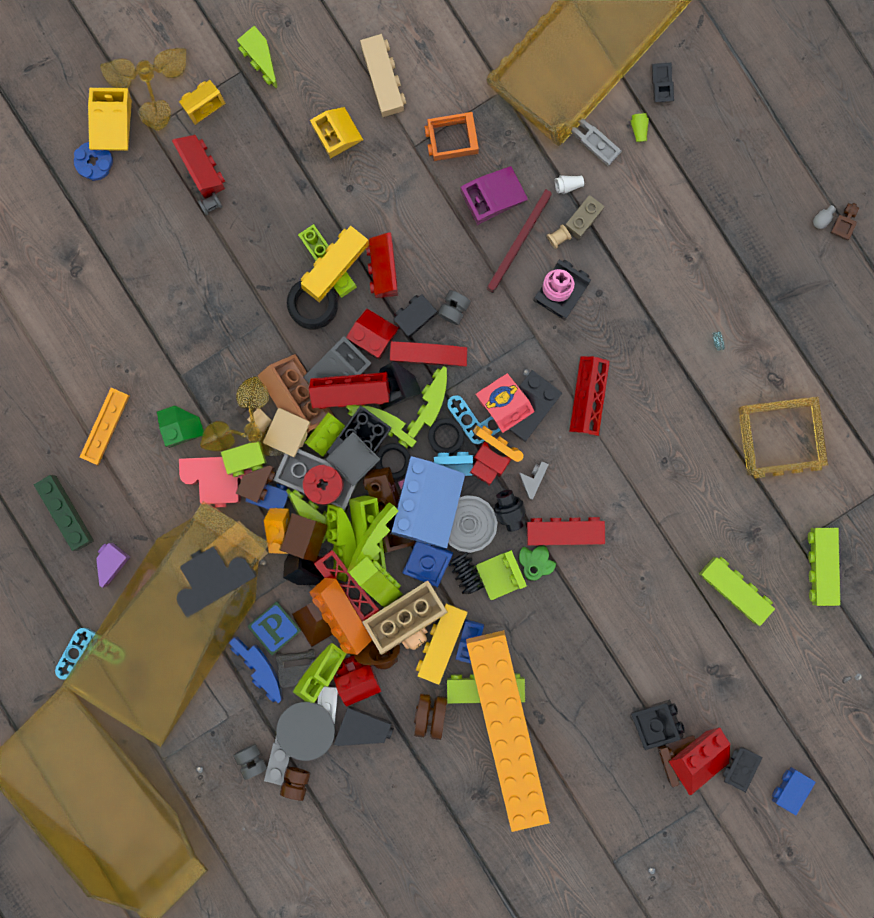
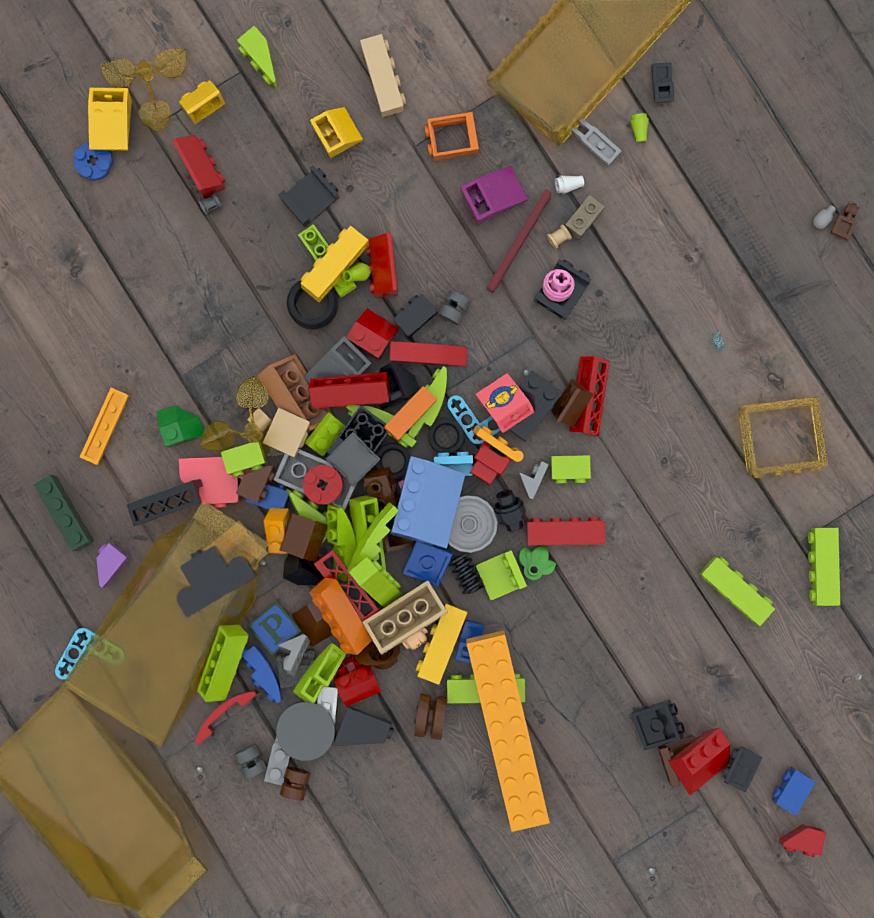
none -> black fence [127,479,203,526]
none -> red slope [195,689,259,746]
none -> lime brick [197,625,249,702]
none -> black panel [278,165,339,227]
none -> light grey slope [278,635,310,676]
none -> lime cone [342,262,370,282]
none -> orange tile [384,386,437,441]
none -> lime brick [550,455,591,484]
none -> reddish brown slope [551,379,594,426]
none -> red slope [779,824,826,857]

